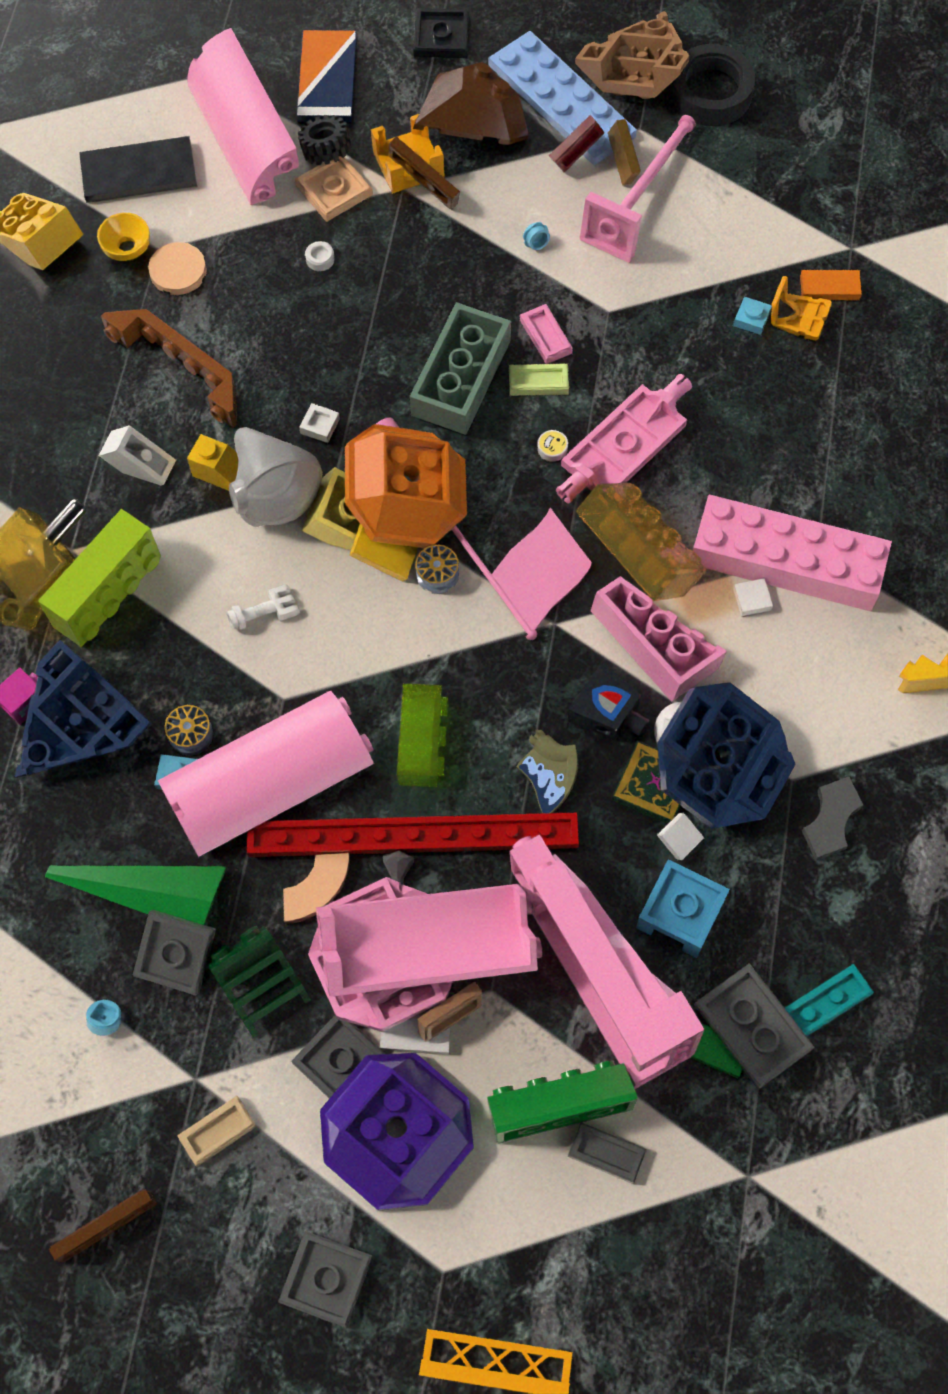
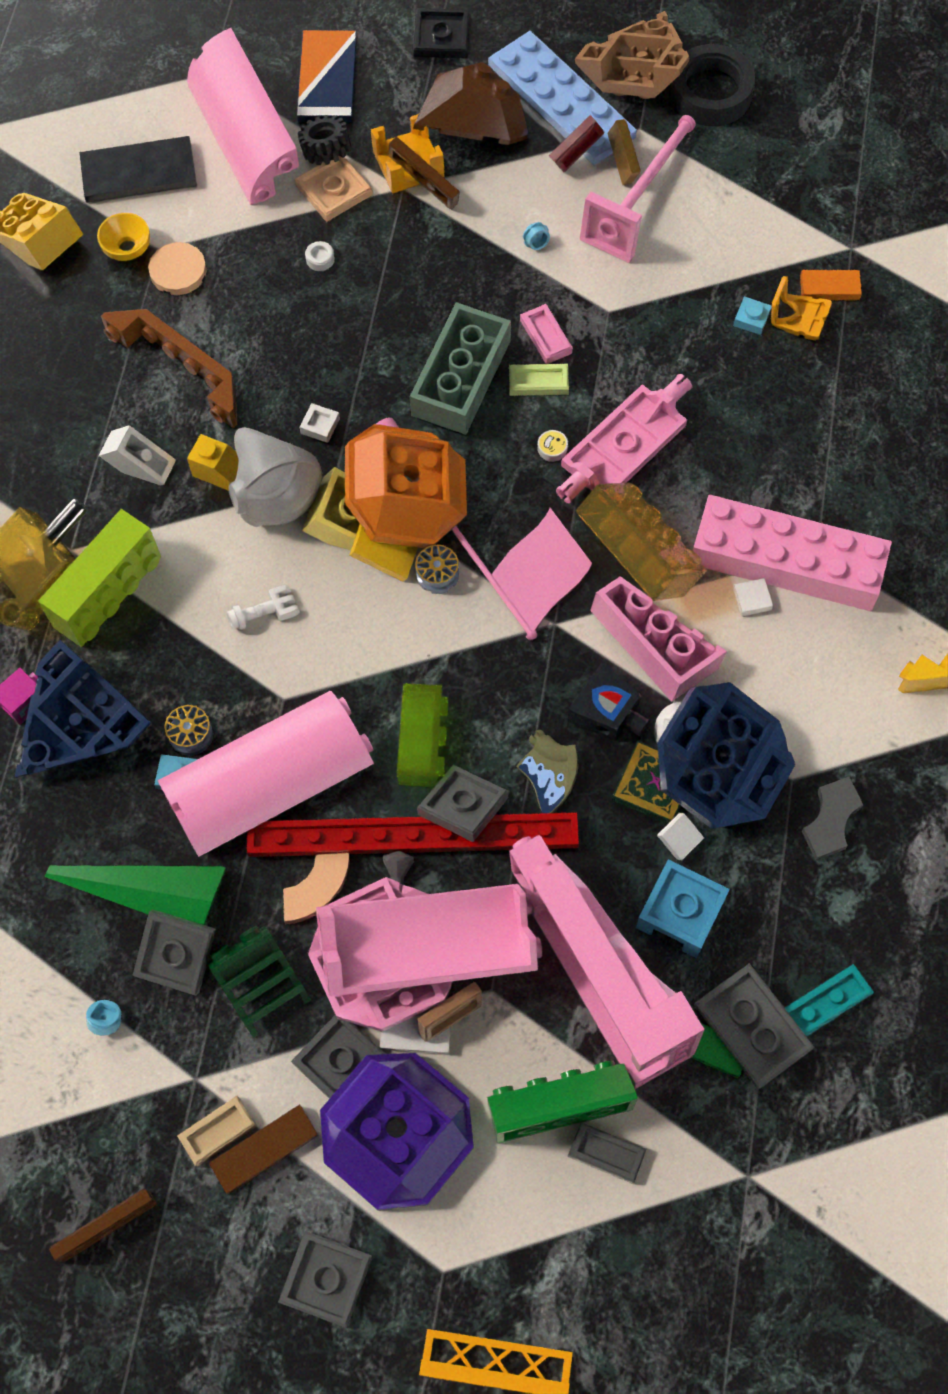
none -> reddish brown tile [209,1104,319,1195]
none -> dark grey tile [417,765,508,842]

